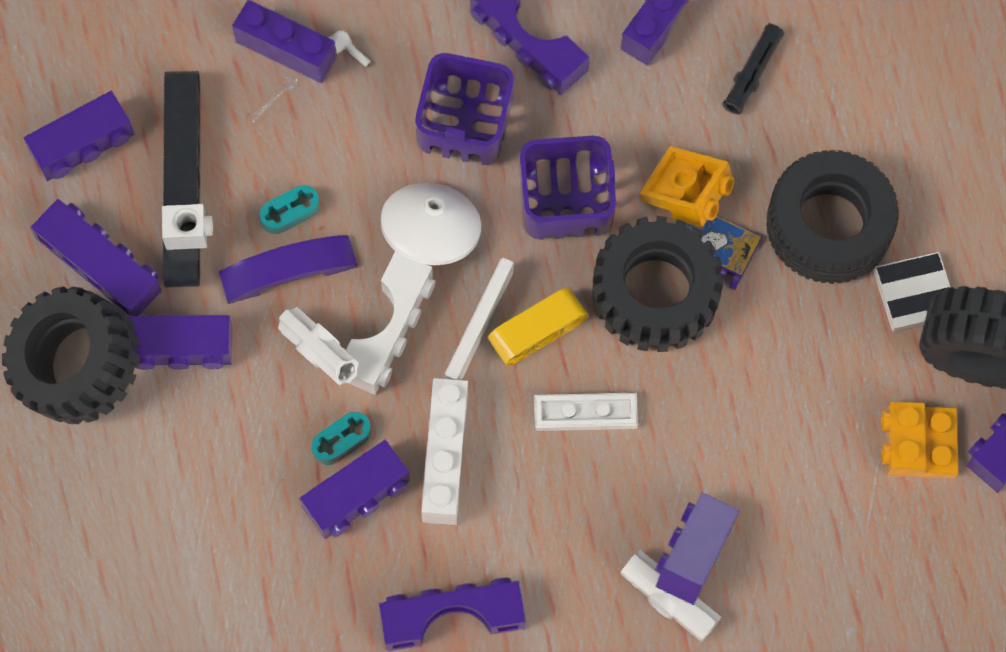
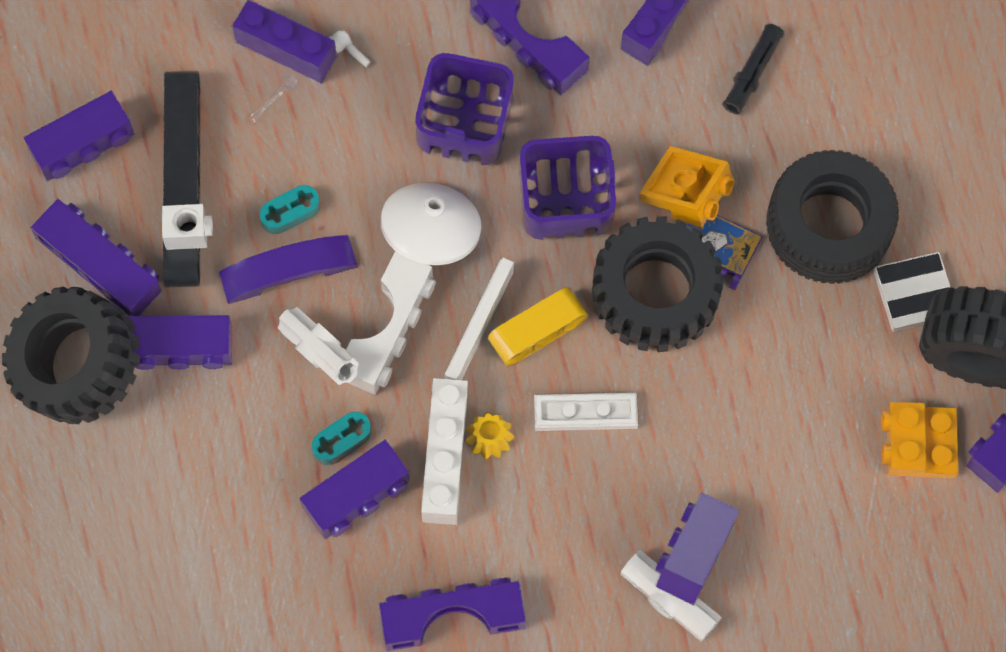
none -> yellow piece [465,412,515,460]

